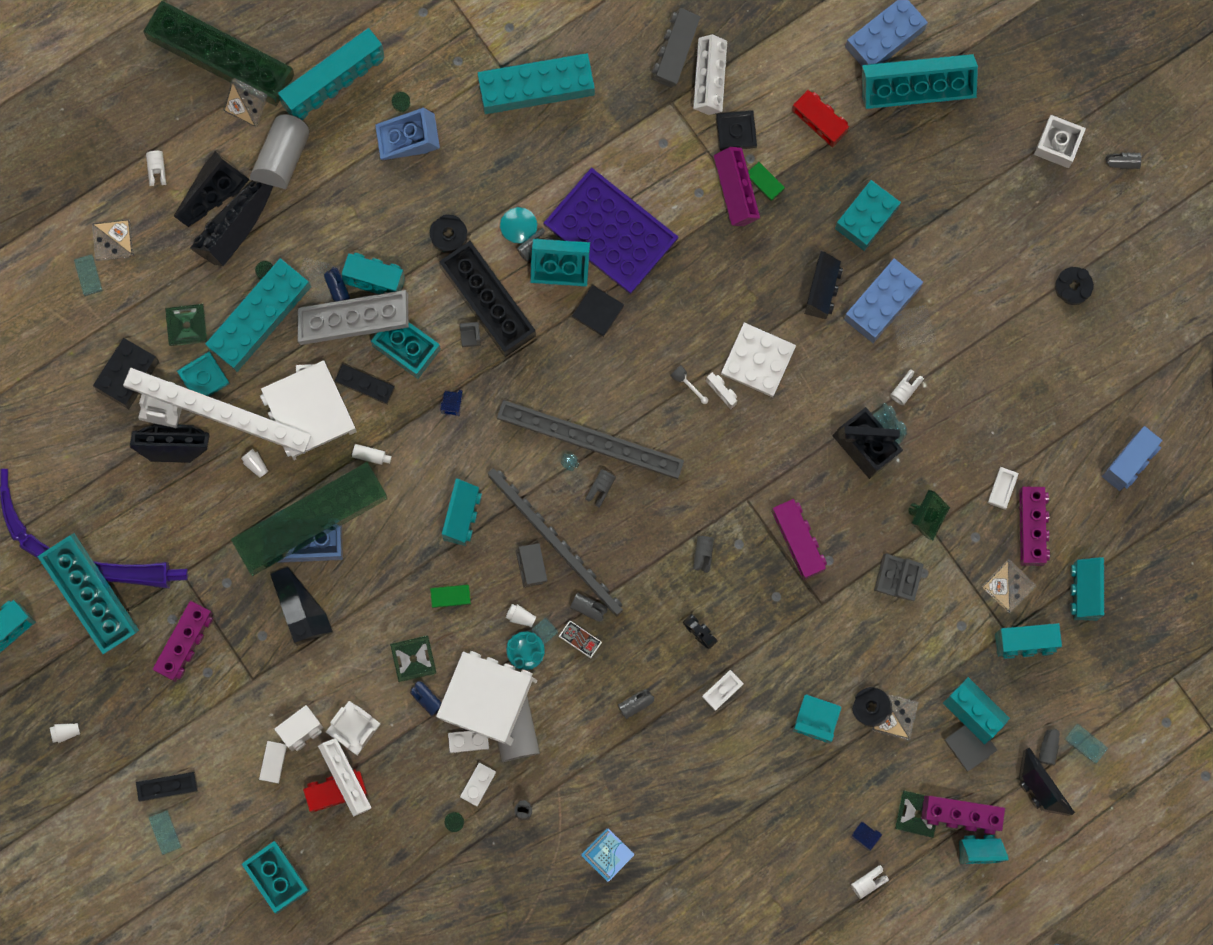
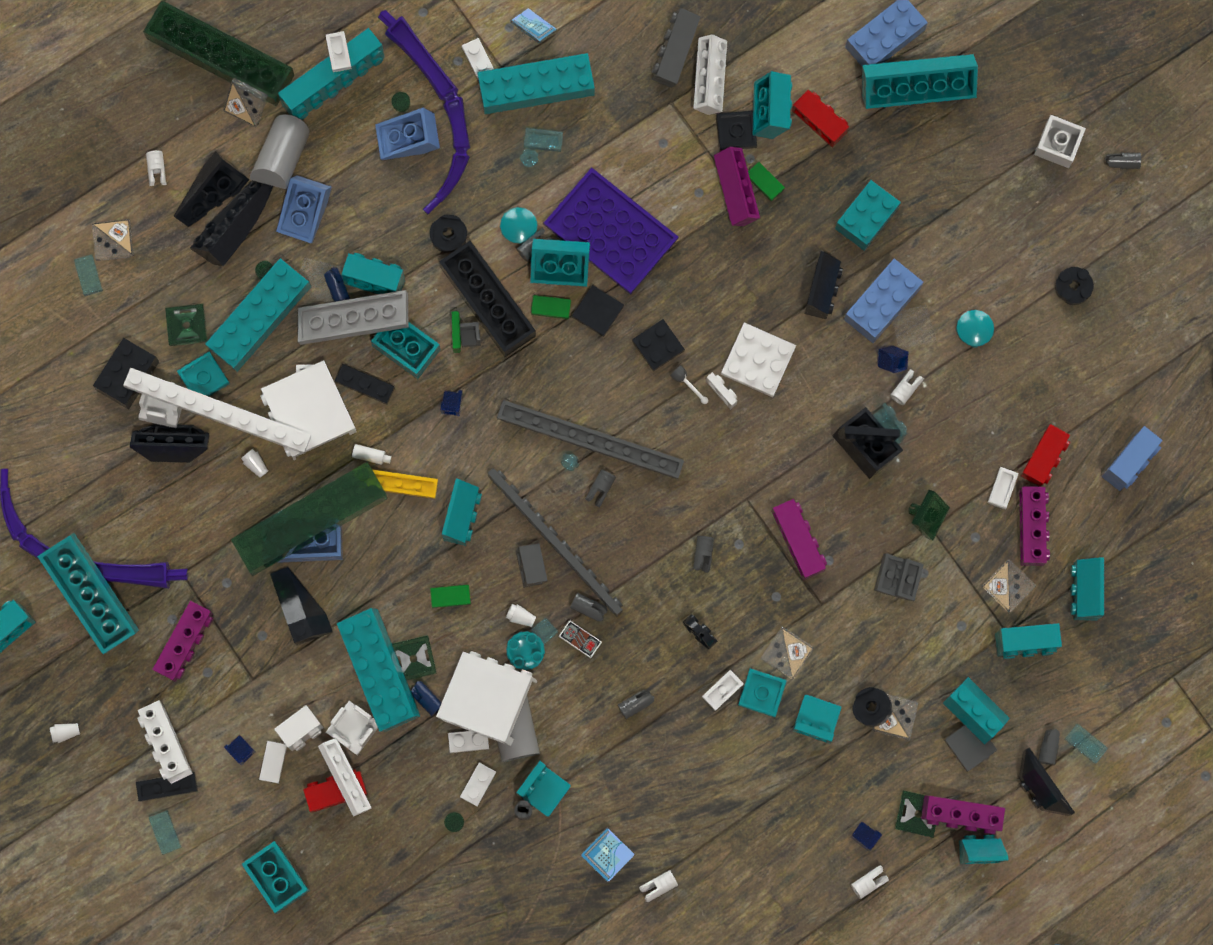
none -> white brick [137,700,193,784]
none -> clear blue panel [224,735,256,765]
none -> medium blue slope [276,175,332,243]
none -> white plate [326,31,352,72]
none -> teal brick [337,608,421,732]
none -> yellow plate [359,468,438,499]
none -> dark purple animal [378,10,470,215]
none -> green tile [452,311,461,353]
none -> white plate [462,38,494,79]
none -> piece [510,8,557,43]
none -> teal bracket [516,761,571,817]
none -> clear light blue plate [520,149,538,167]
none -> clear light blue plate [524,128,563,152]
none -> green tile [531,295,571,319]
none -> black plate [632,319,685,372]
none -> white hinge [639,870,678,902]
none -> teal tile [738,668,787,718]
none -> teal brick [753,71,793,139]
none -> clear tile [760,626,814,680]
none -> clear blue panel [878,346,909,373]
none -> teal dish [956,310,994,348]
none -> red brick [1021,424,1070,487]

